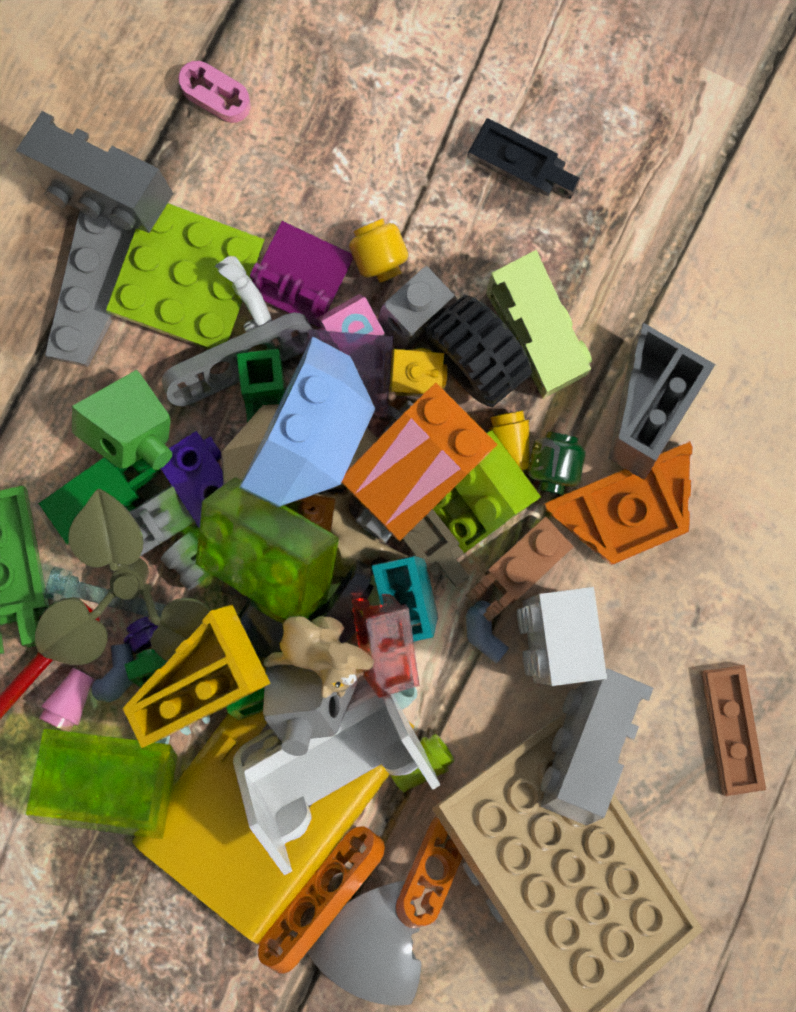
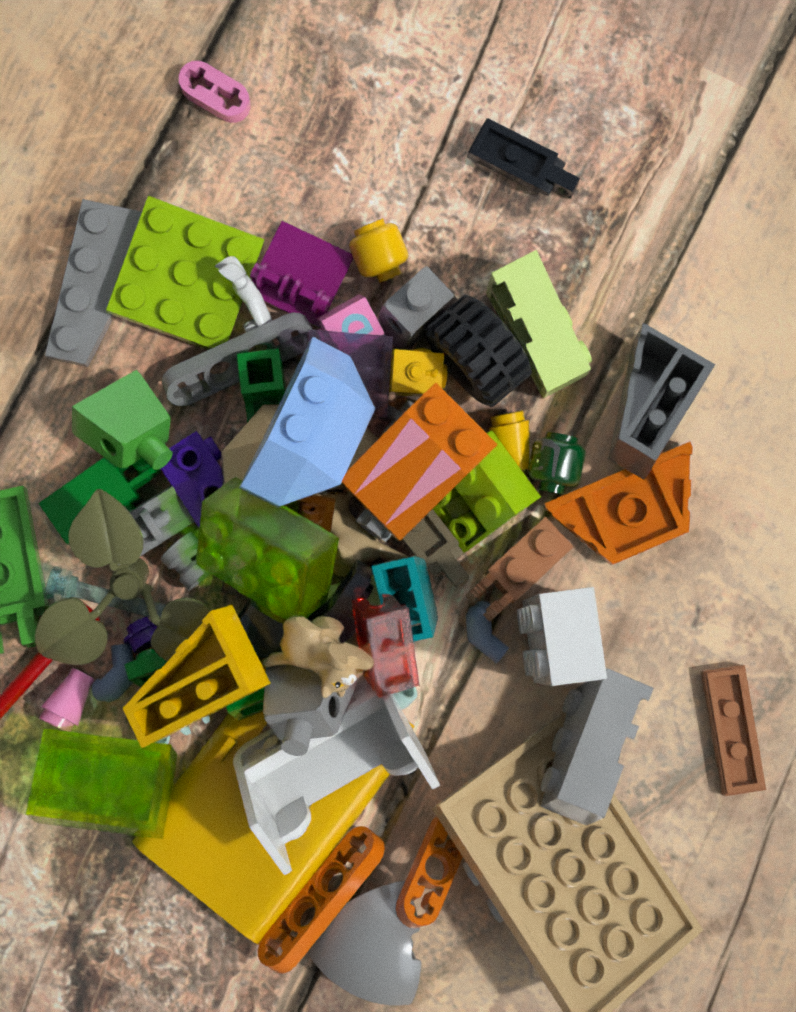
dark grey wedge [16,111,174,233] -> none
lime cone [391,734,455,792] -> none

